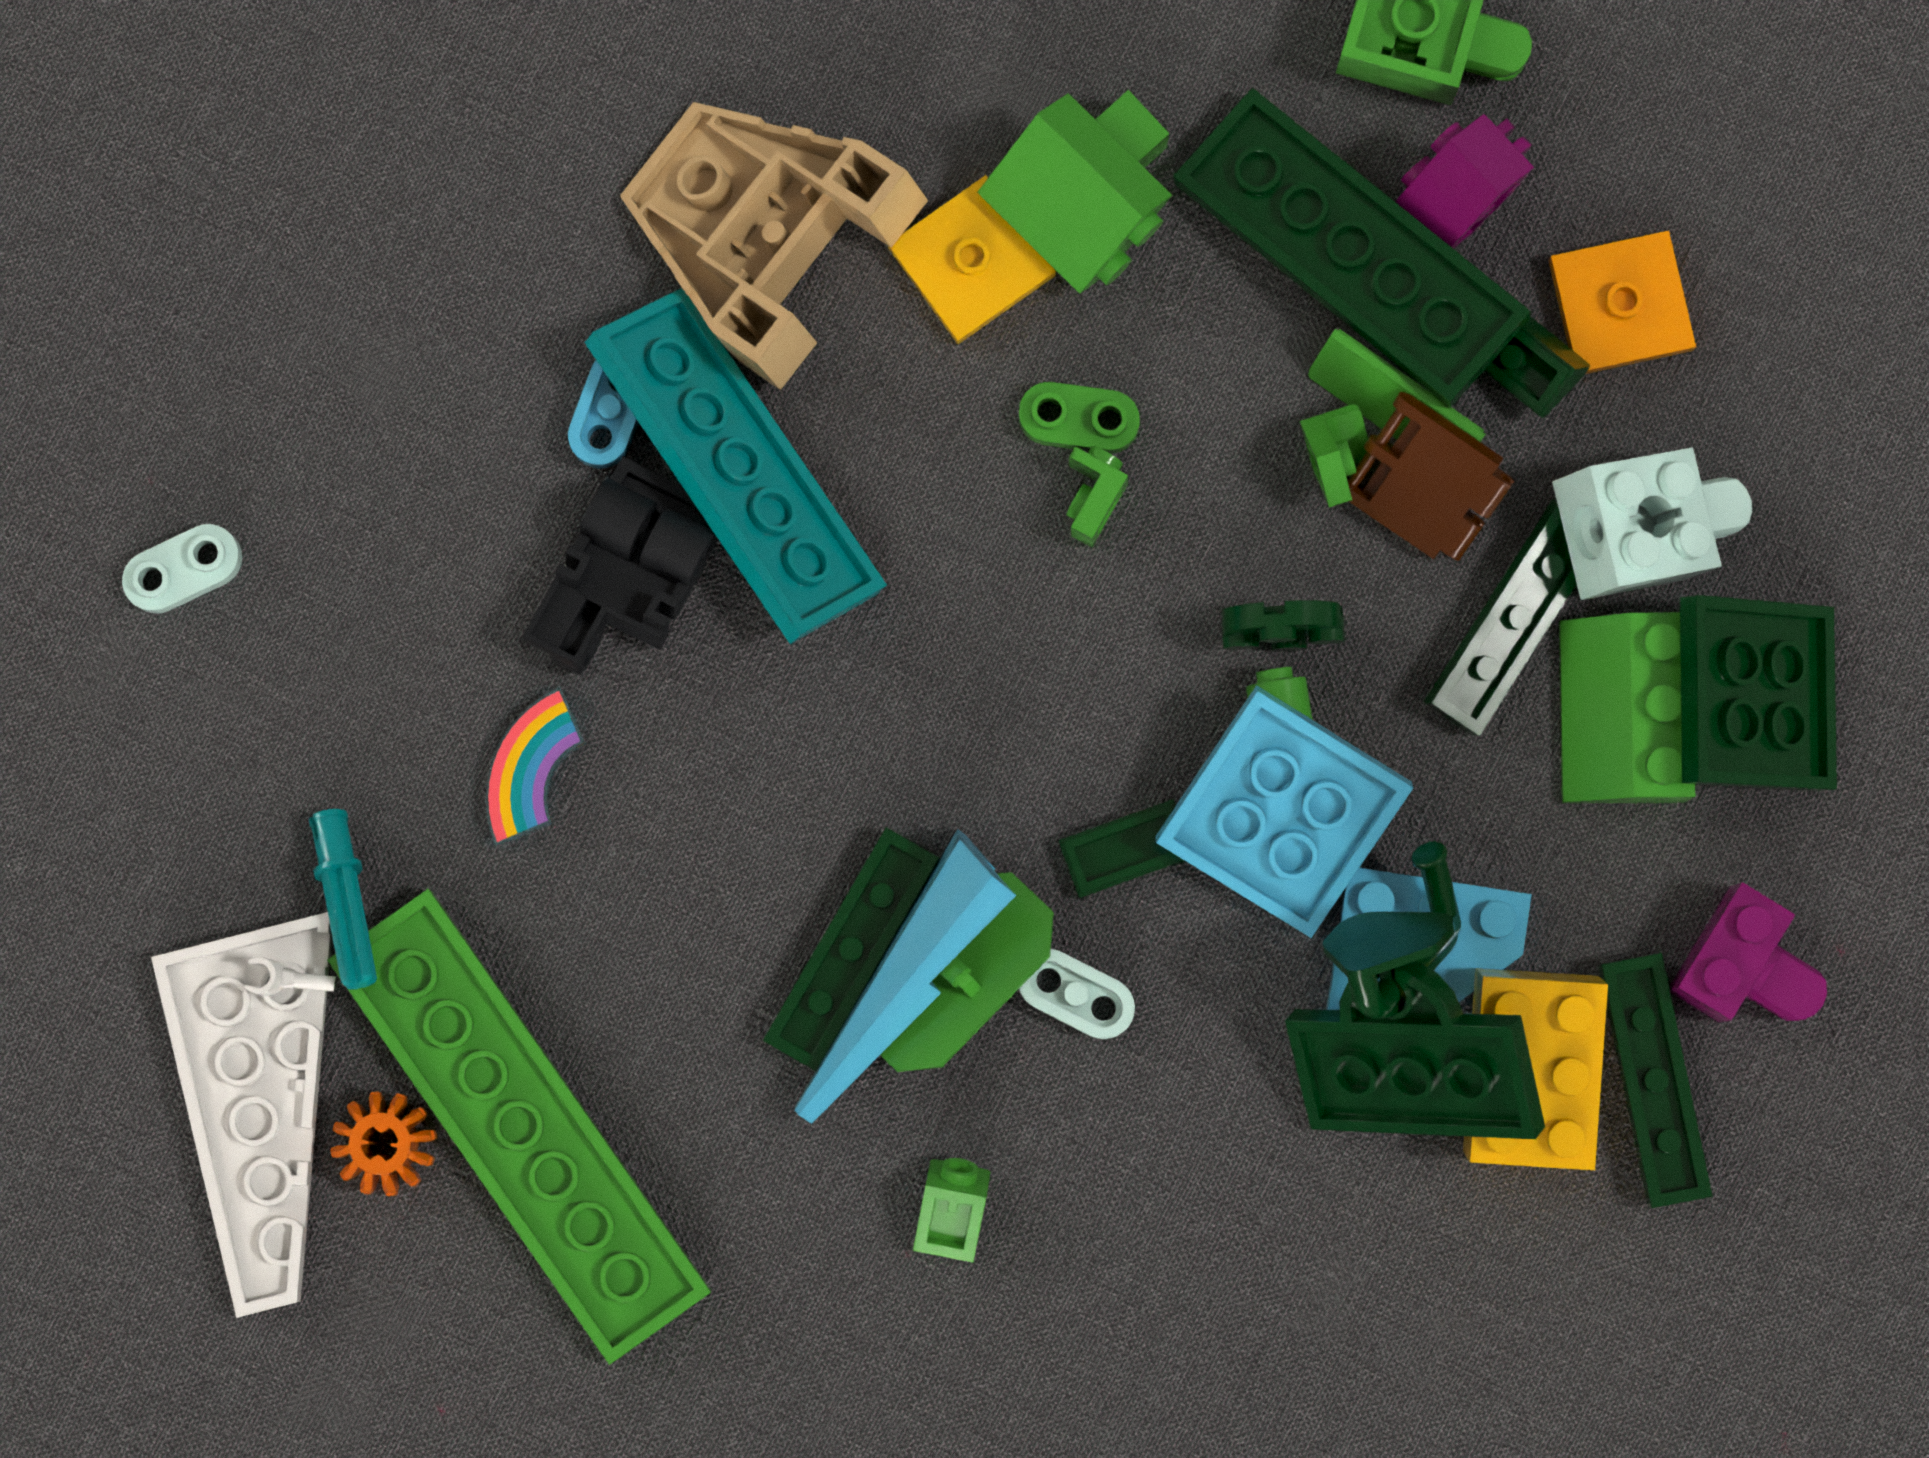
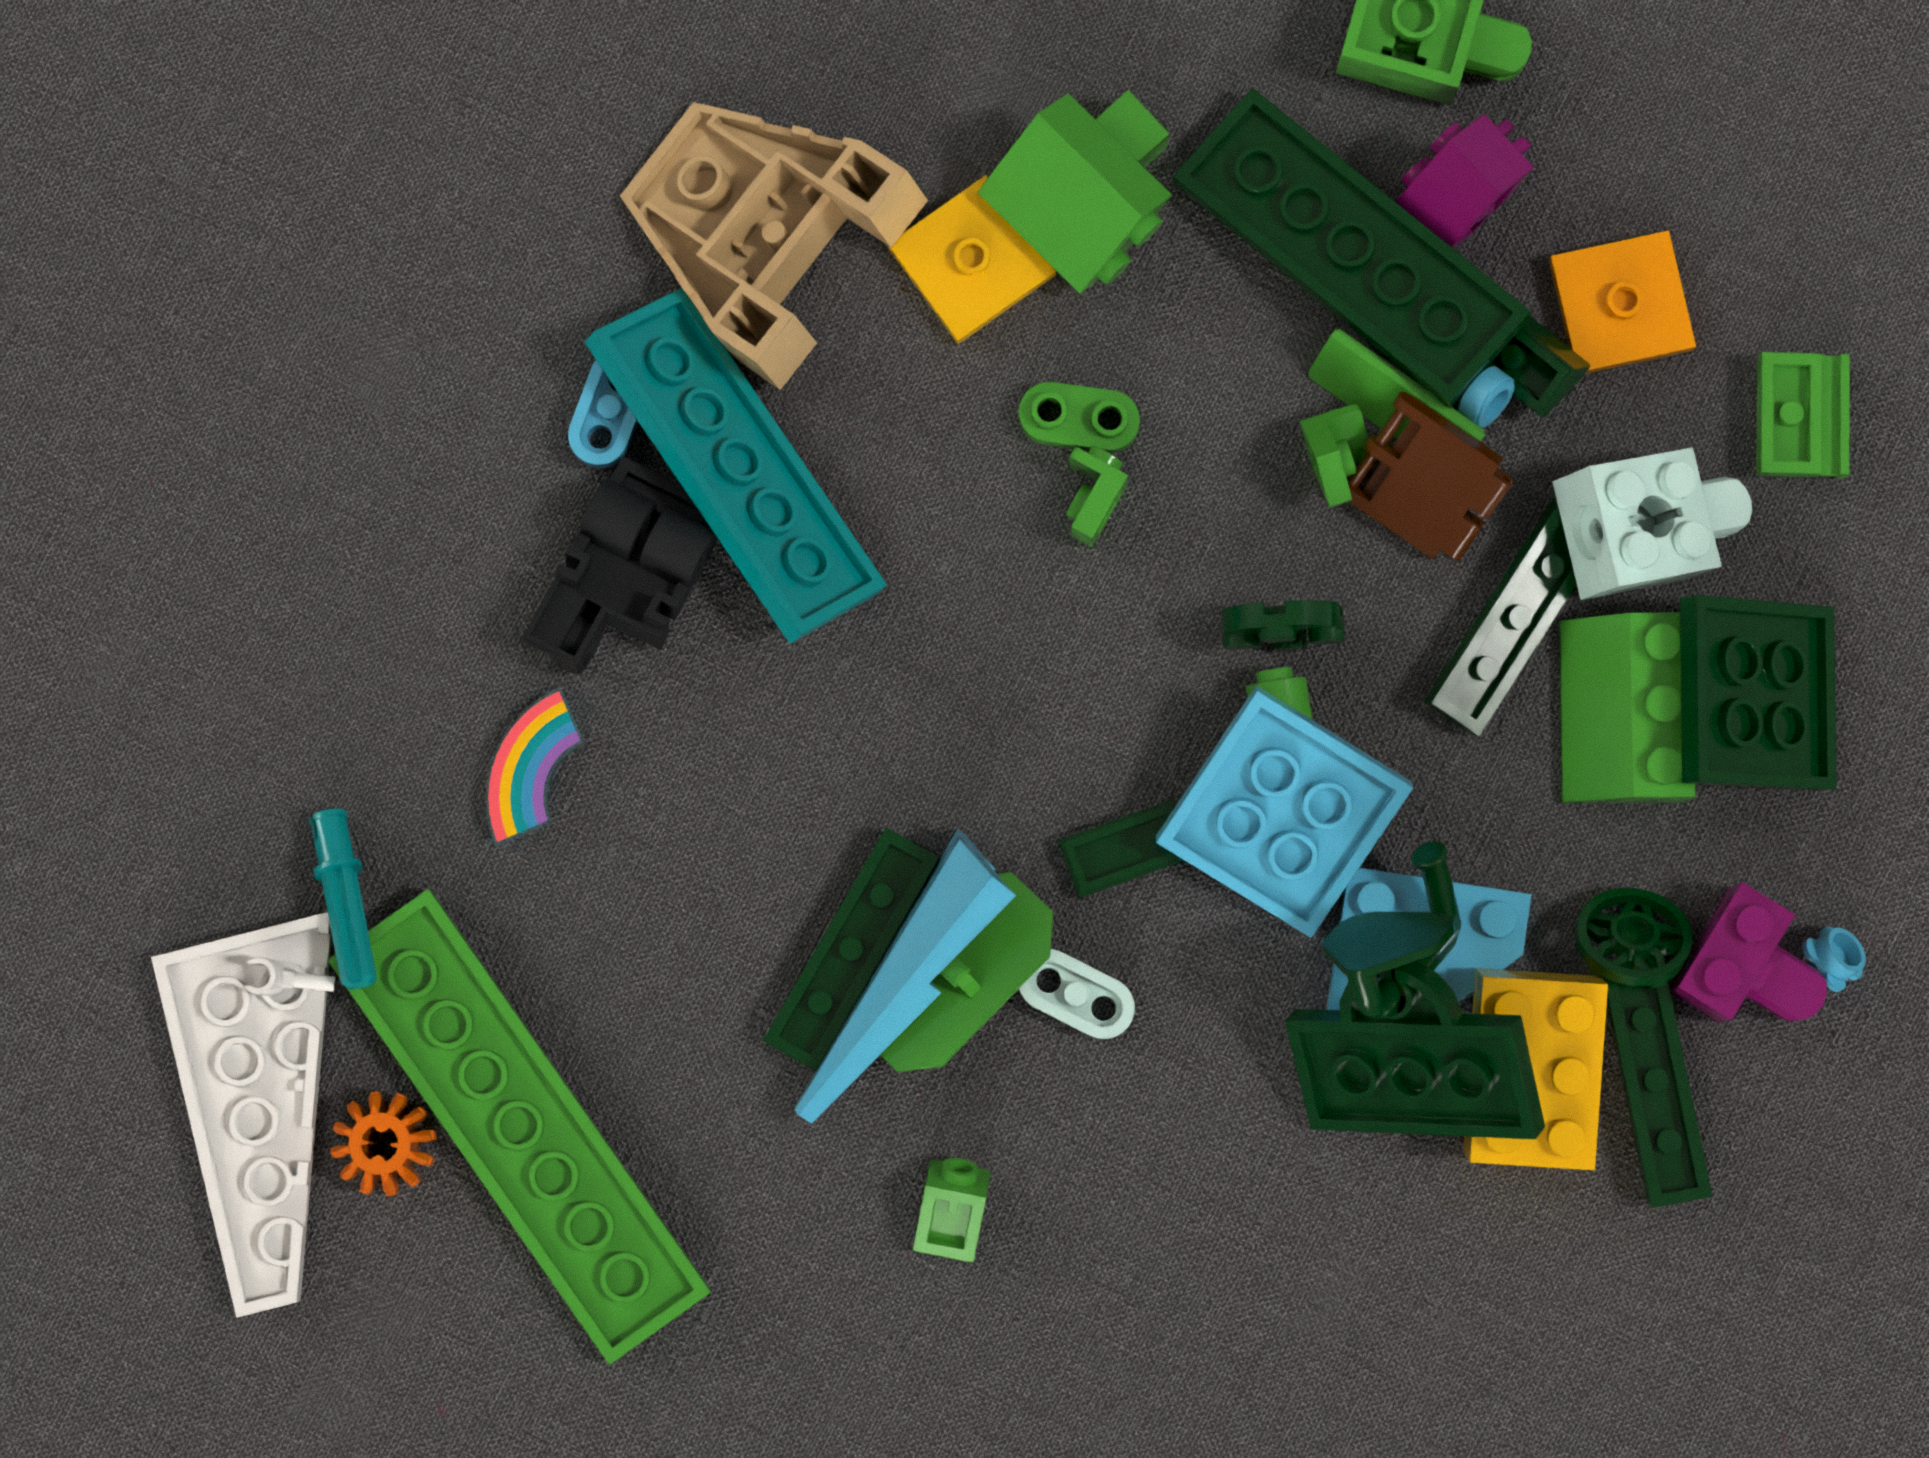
light aqua plate [122,524,242,613] -> none
none -> medium azure tile [1458,366,1515,428]
none -> dark green wheel [1575,888,1693,989]
none -> bright green plate [1756,352,1850,479]
none -> medium azure plate [1802,927,1866,992]

